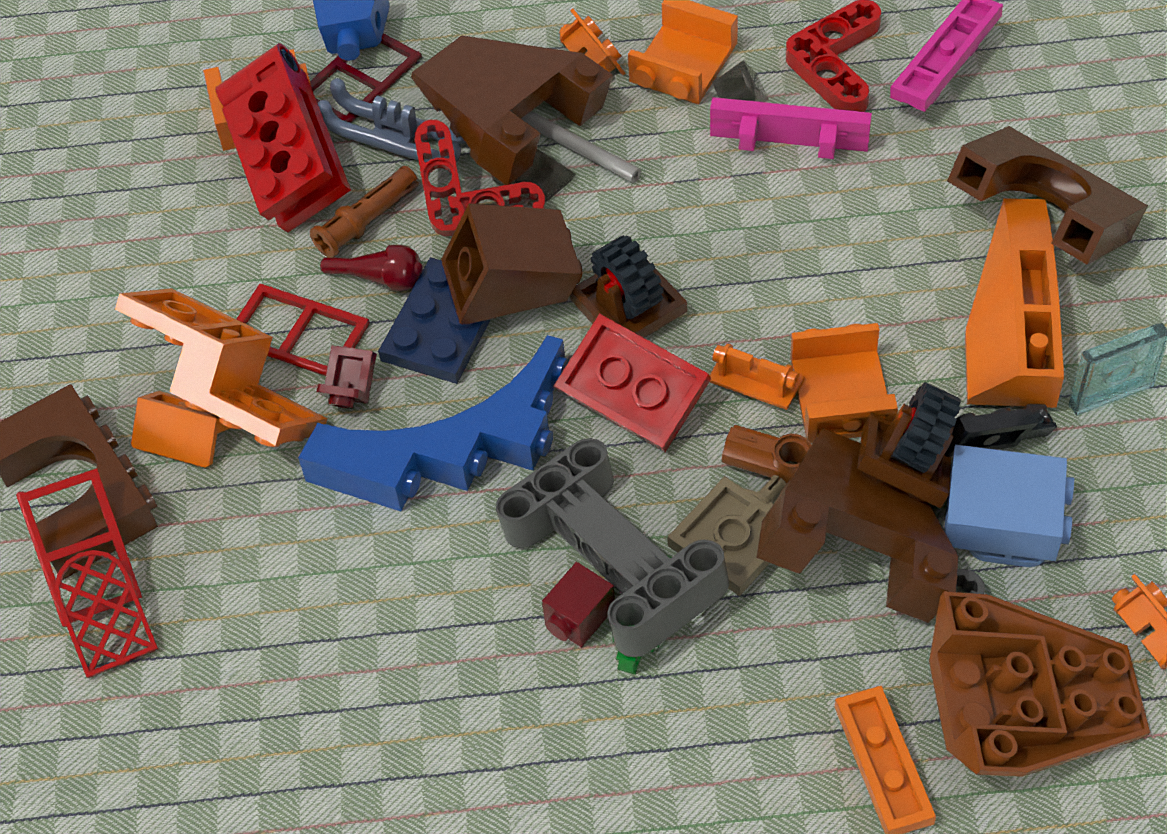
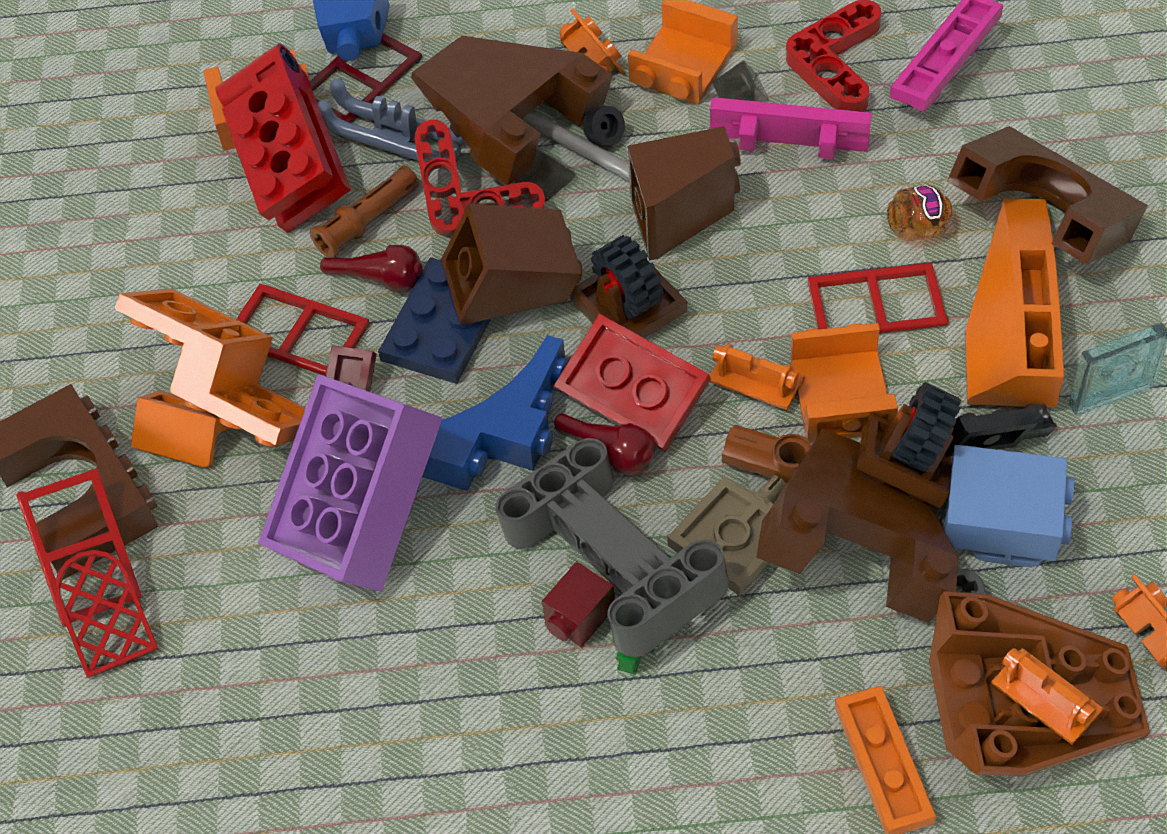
none -> medium lavender slope [258,374,443,592]
none -> dark red piece [554,413,655,476]
none -> black tile [583,106,625,146]
none -> reddish brown slope [628,126,741,260]
none -> red window [807,263,949,333]
none -> clear orange head [887,184,952,241]
none -> orange hinge [991,648,1103,745]

